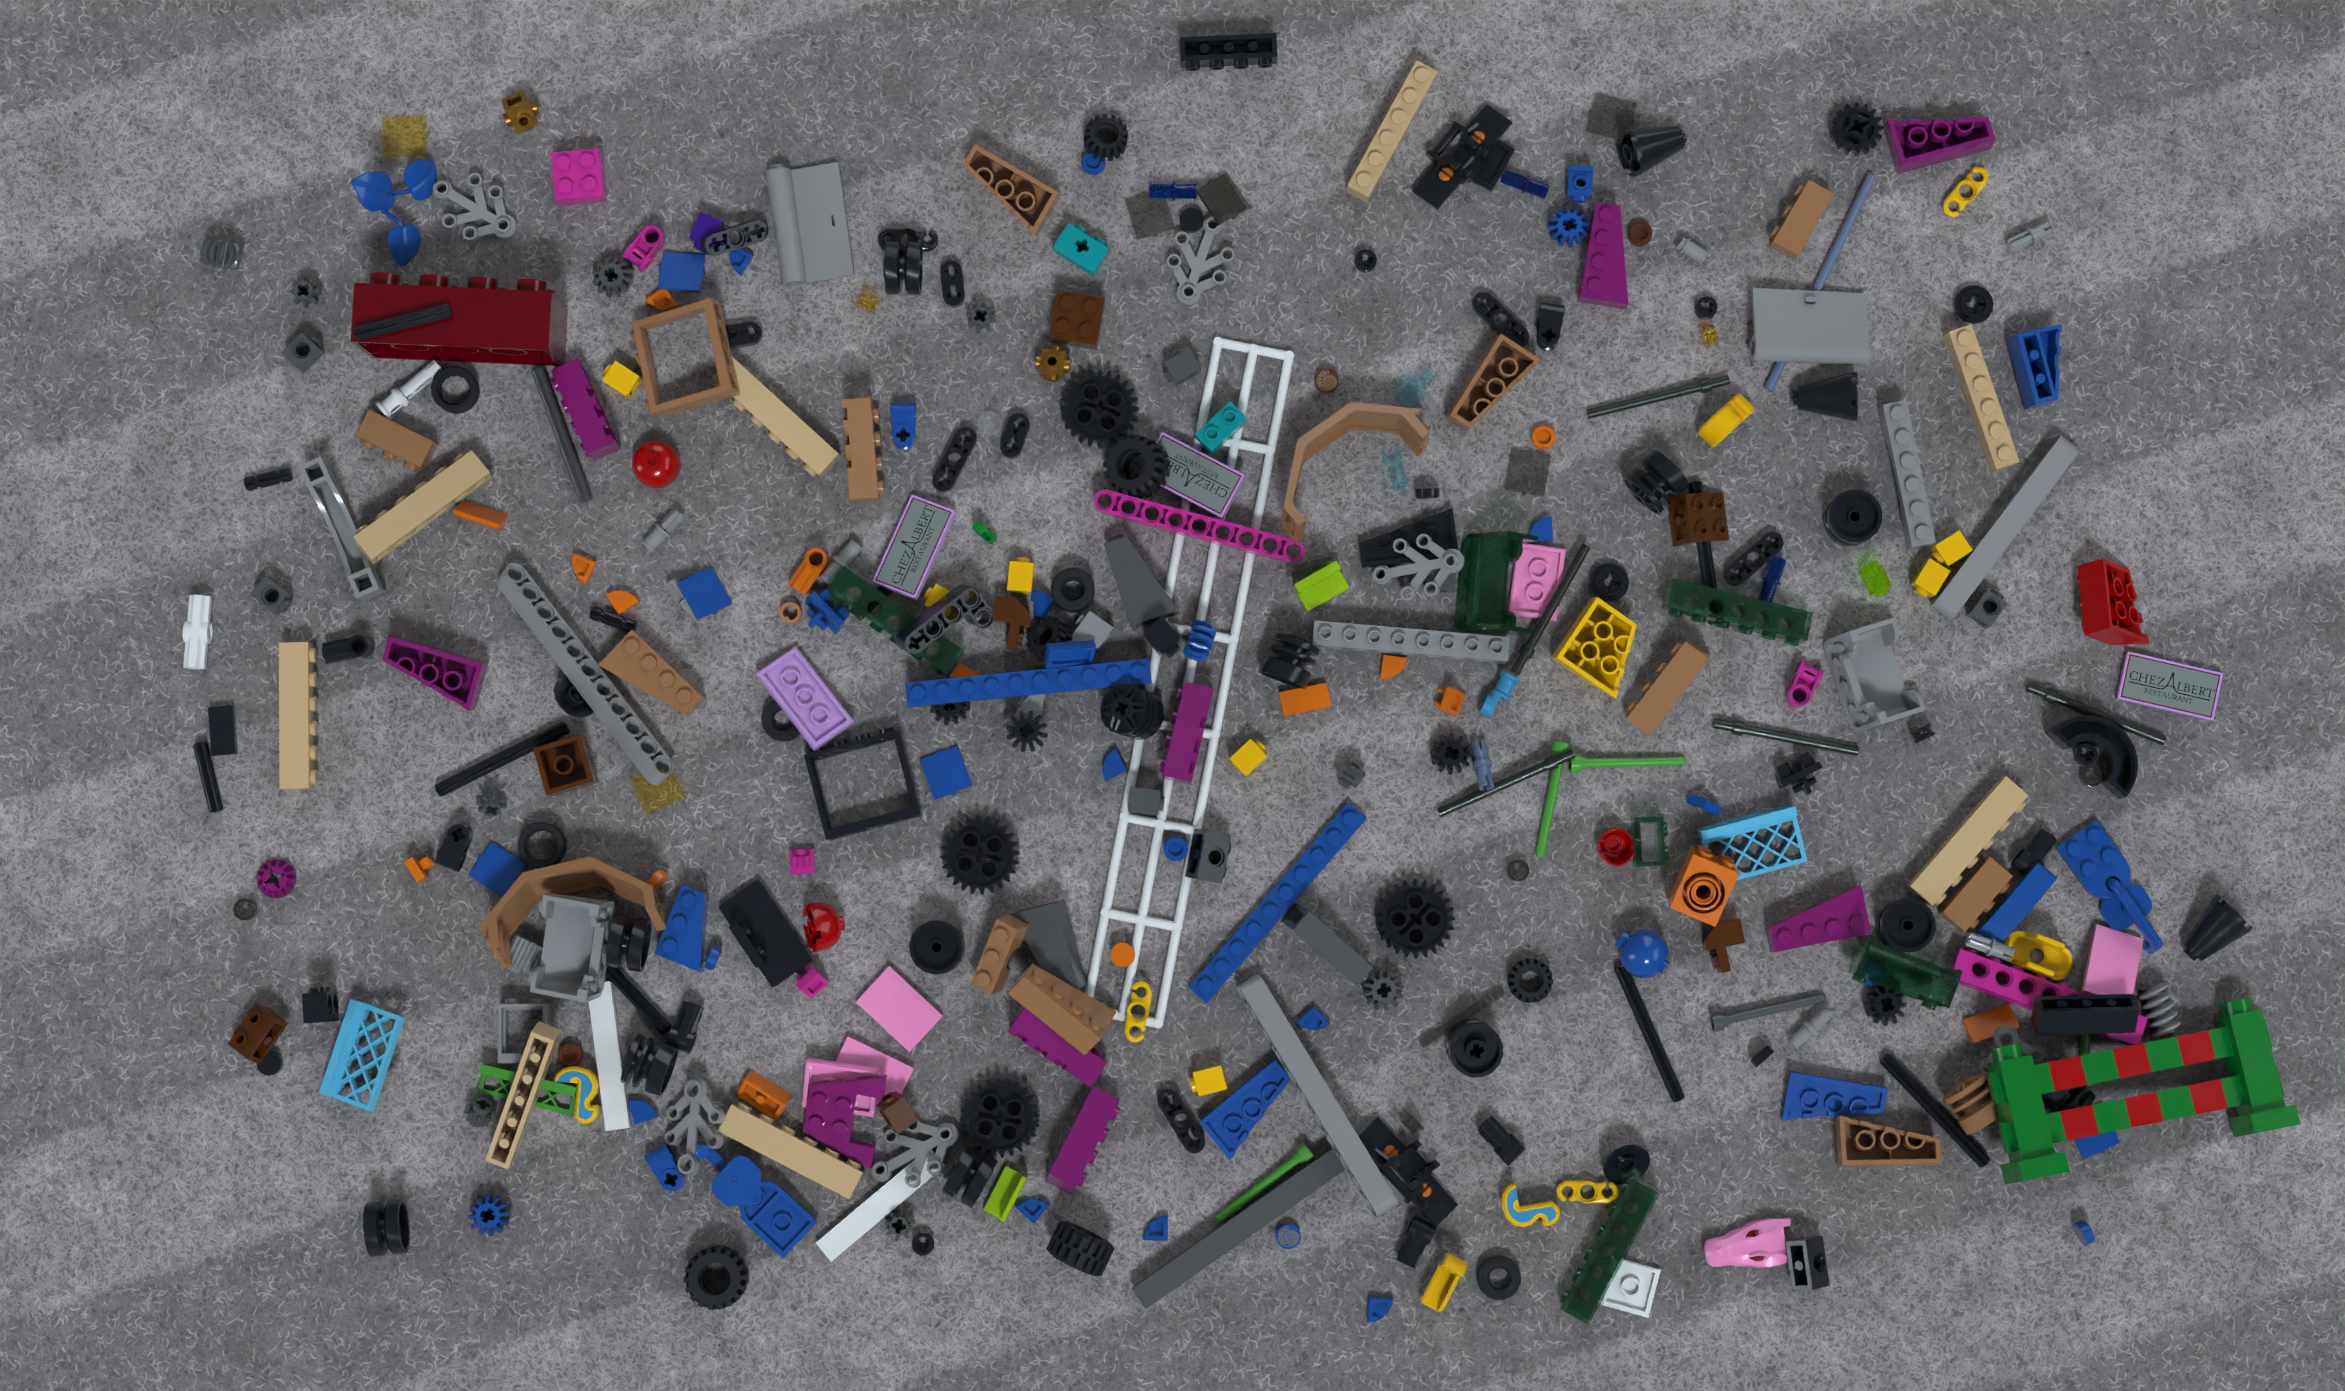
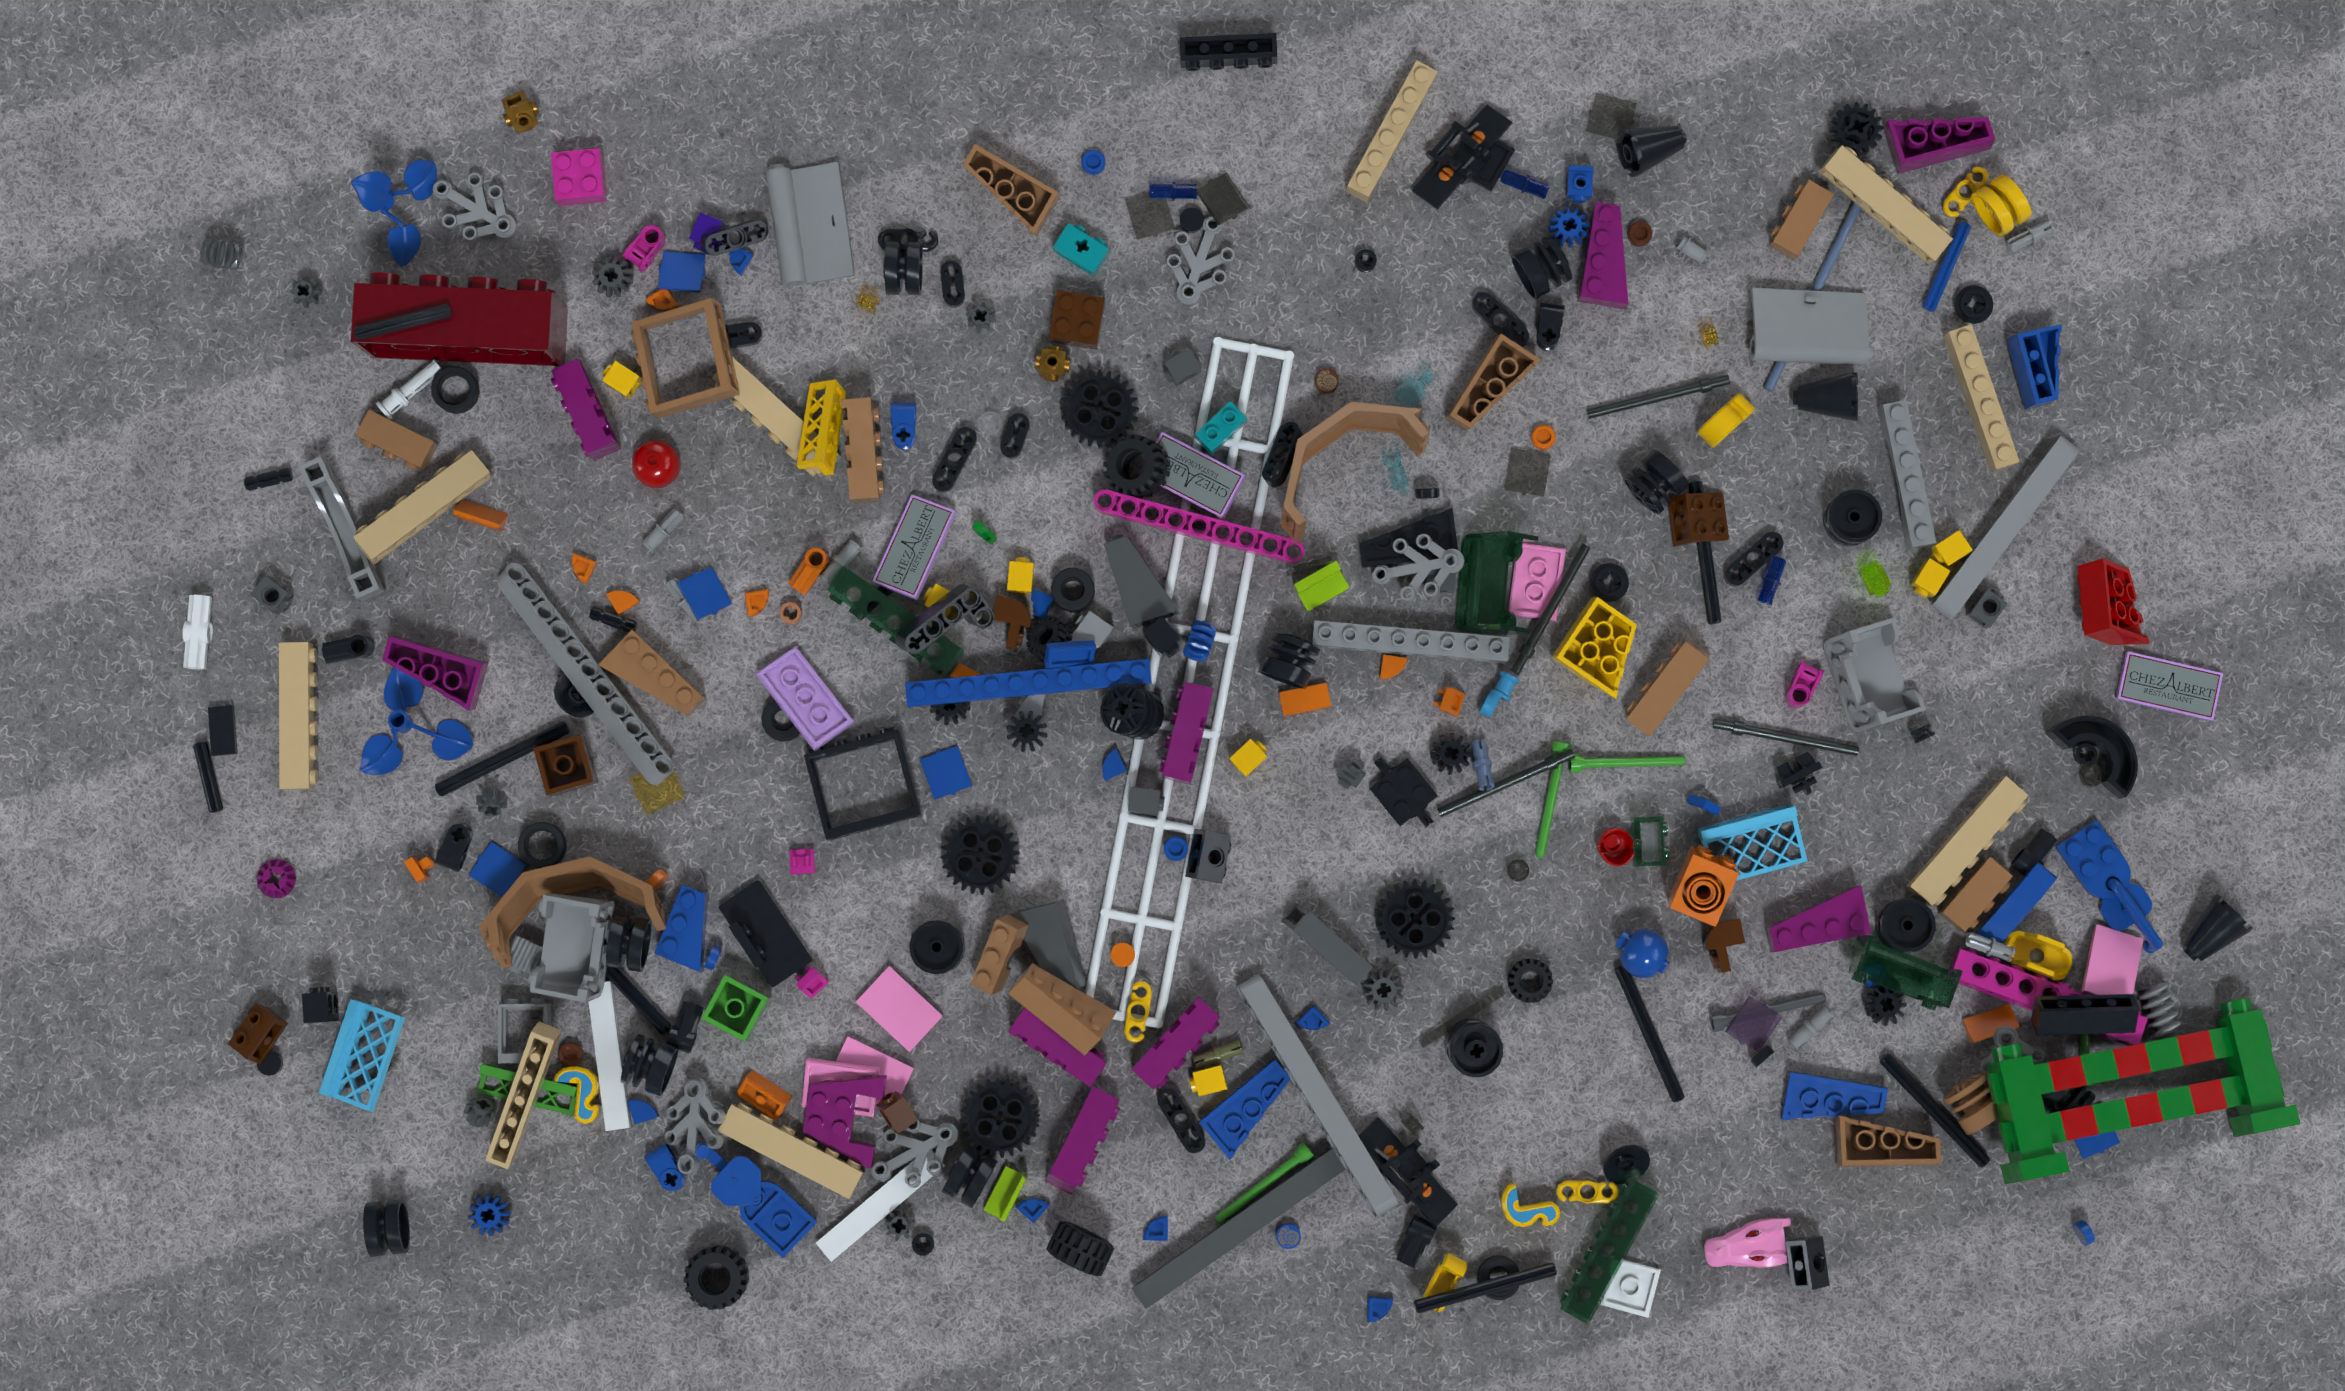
clear smoke bush [233,898,258,921] -> none
dark grey brick [282,332,324,373] -> none
clear yellow piece [381,116,429,157] -> none
dark grey axle [531,366,592,503] -> none
red cylinder [803,902,845,952] -> none
blue hips [805,588,850,635] -> none
black tyre [1083,114,1128,162] -> none
blue plate [1188,802,1367,1003] -> none
black piece [1476,1115,1526,1166] -> none
blue tile [1528,516,1553,543] -> none
clear green brick [1661,578,1813,646] -> none
black bush [1695,296,1718,320] -> none
pearl dark grey bar [2026,682,2167,745] -> none
none -> blue plant [359,667,473,775]
none -> bright green brick [701,975,771,1042]
none -> orange tile [744,589,769,617]
none -> yellow fence [796,379,846,476]
none -> magenta wedge [1131,997,1220,1089]
none -> olive pin [1192,1039,1243,1070]
none -> black beam [1262,422,1303,487]
none -> black plate [1369,757,1438,828]
none -> black axle [1414,1263,1557,1313]
none -> black wheel [1511,235,1572,300]
none -> clear purple piece [1725,996,1782,1052]
none -> tan brick [1818,145,1953,264]
none -> blue axle [1922,221,1971,312]
none -> yellow wheel [1971,174,2032,237]

